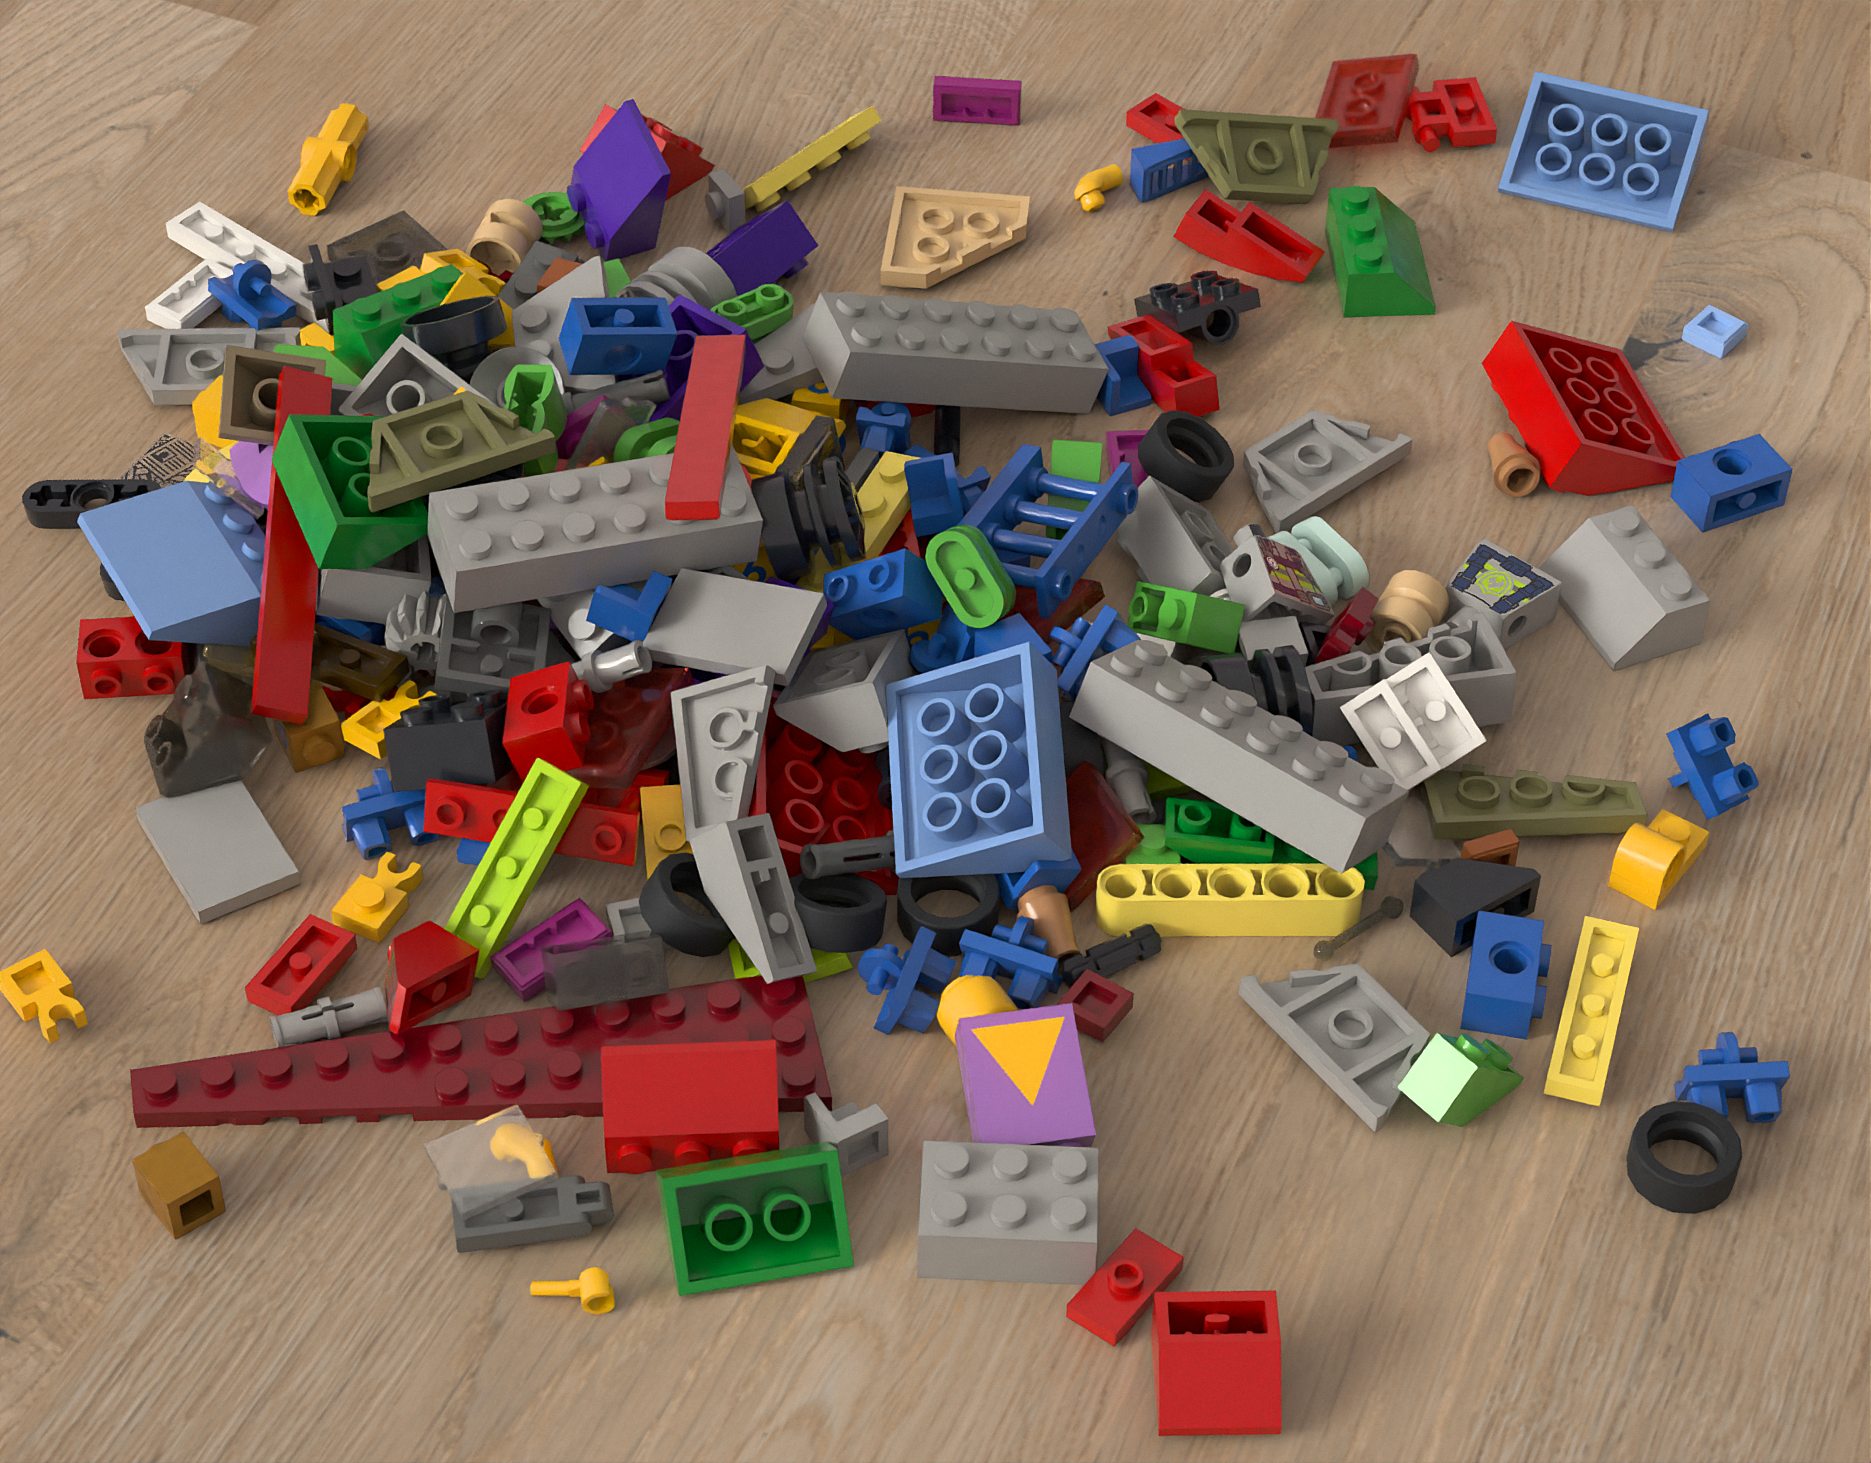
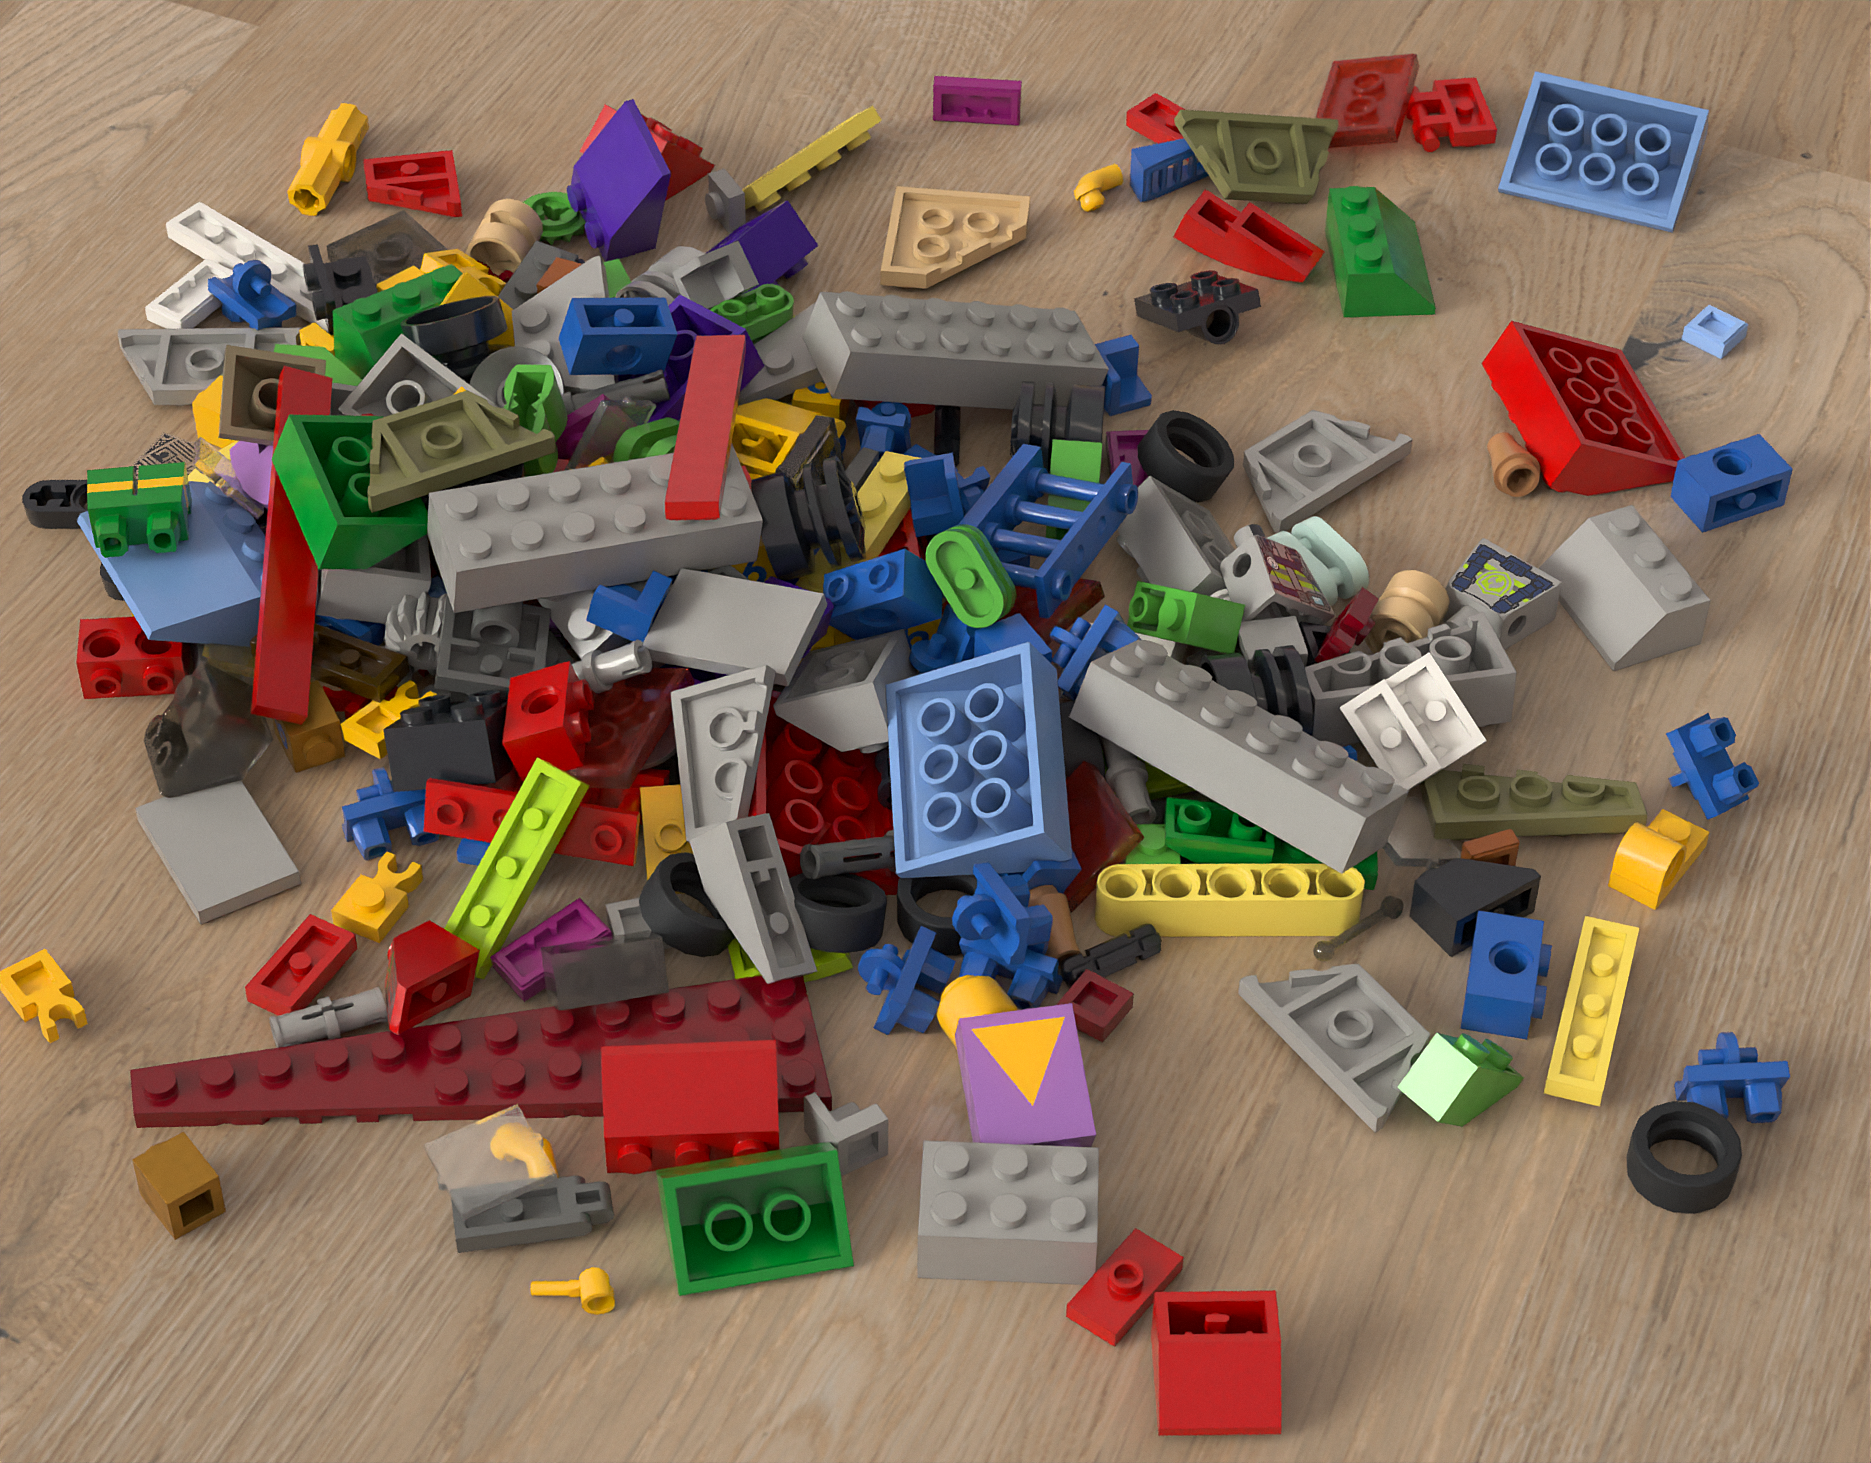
red slope [1107,314,1220,417] -> none
none -> green hips [87,462,192,558]
none -> red wing [363,150,462,217]
none -> light grey panel [672,241,759,309]
none -> blue hips [952,862,1053,966]
none -> black wheel [1010,381,1105,474]

